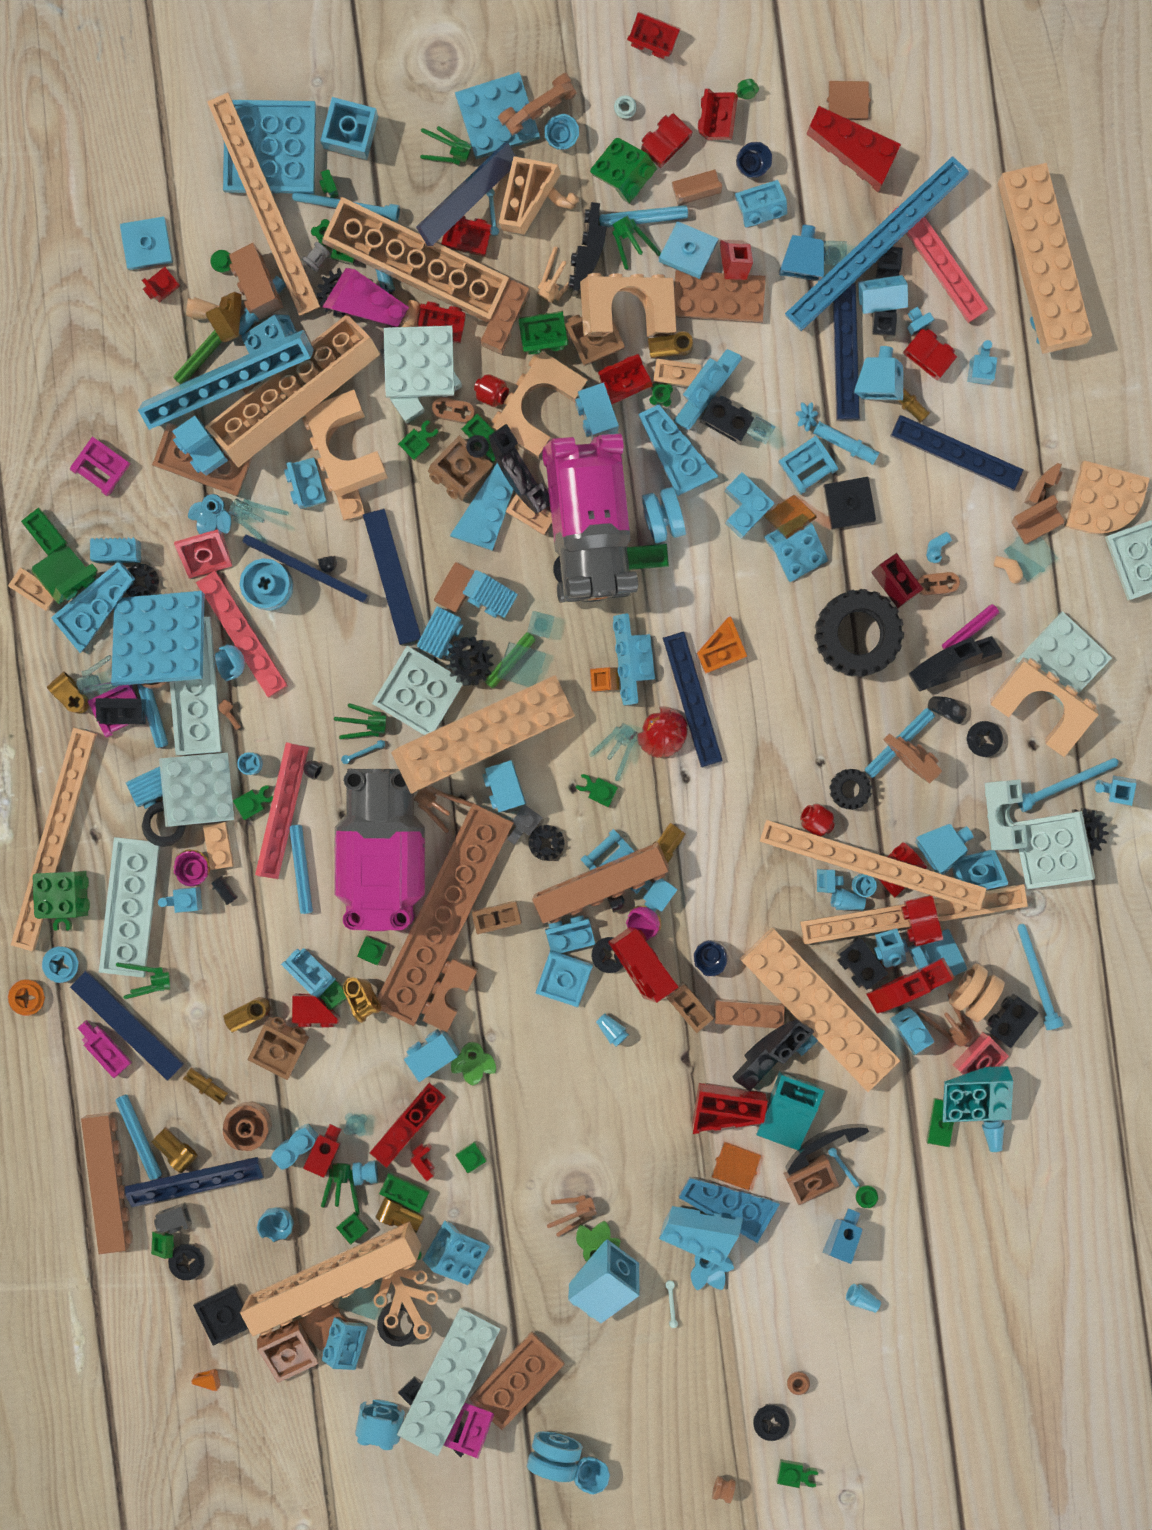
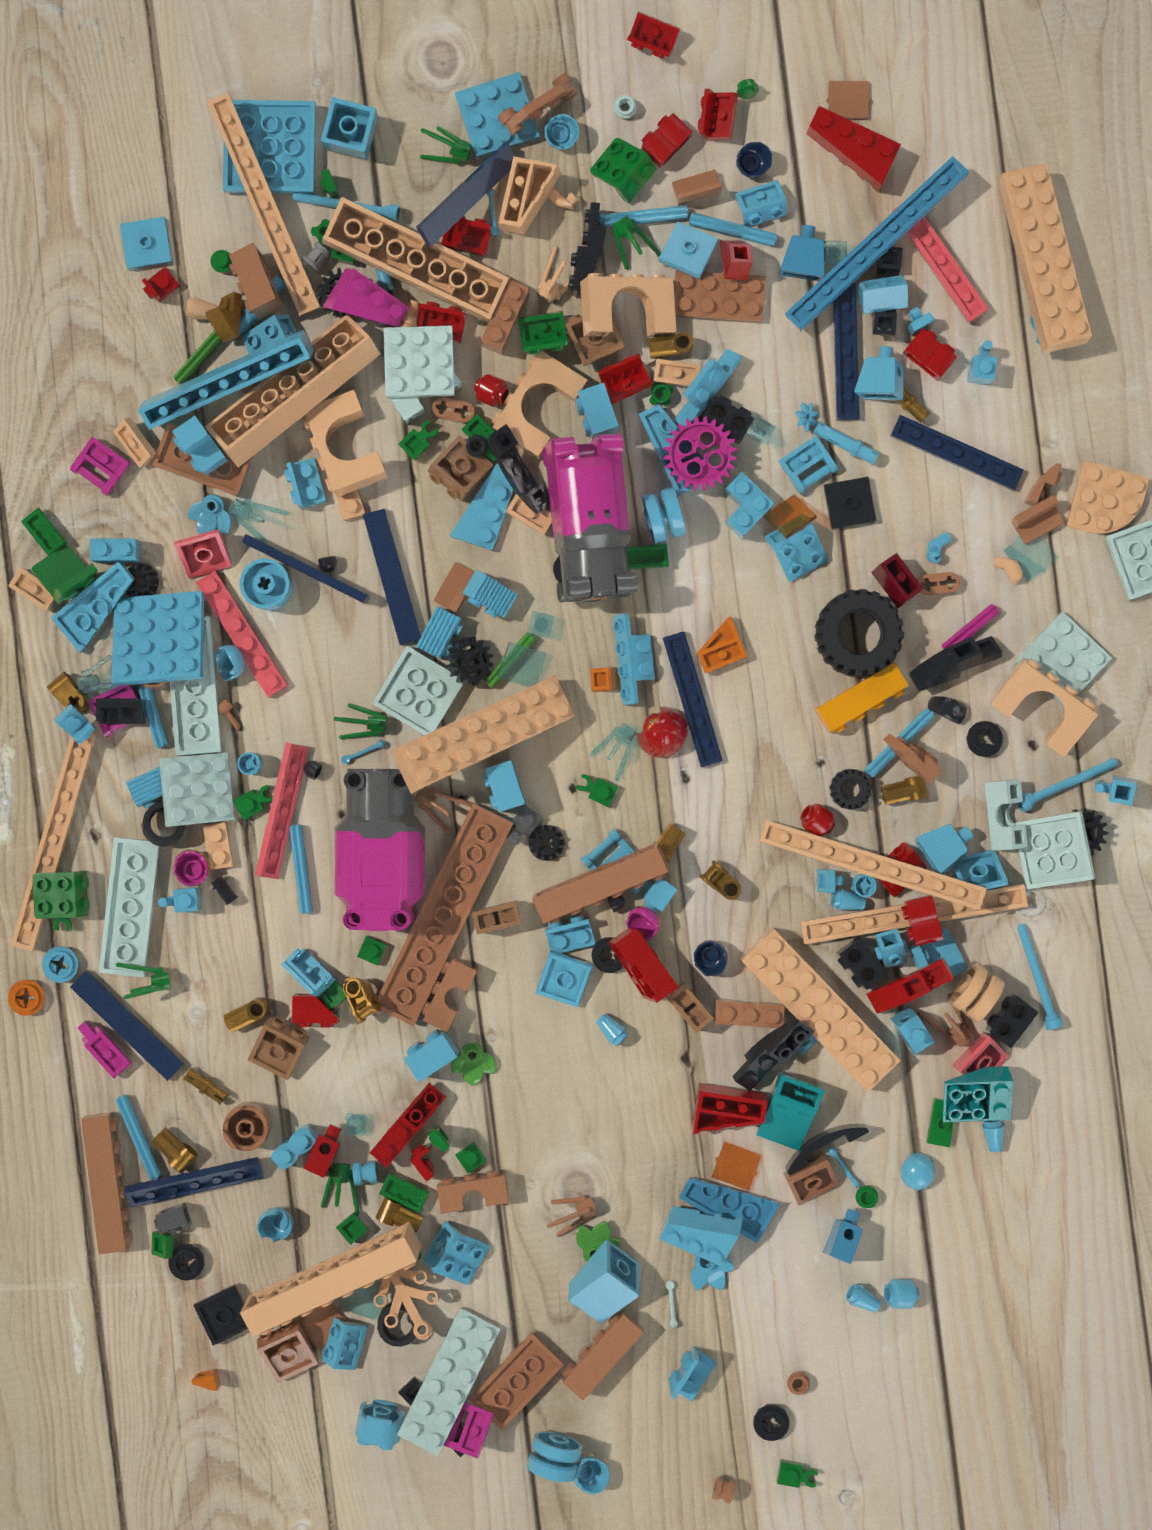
none -> medium azure bracket [54,704,95,744]
none -> light nougat plate [113,417,157,468]
none -> green plate [429,1124,451,1152]
none -> nougat arch [437,1170,509,1214]
none -> nougat brick [562,1309,644,1401]
none -> dark pink gear [663,416,737,491]
none -> medium azure bracket [668,1347,716,1401]
none -> medium azure axle [689,212,777,247]
none -> pearl gold piece [699,860,741,900]
none -> light orange brick [814,662,909,734]
none -> pearl gold piece [881,776,929,805]
none -> medium azure head [884,1279,920,1309]
none -> medium azure hair [900,1152,935,1190]

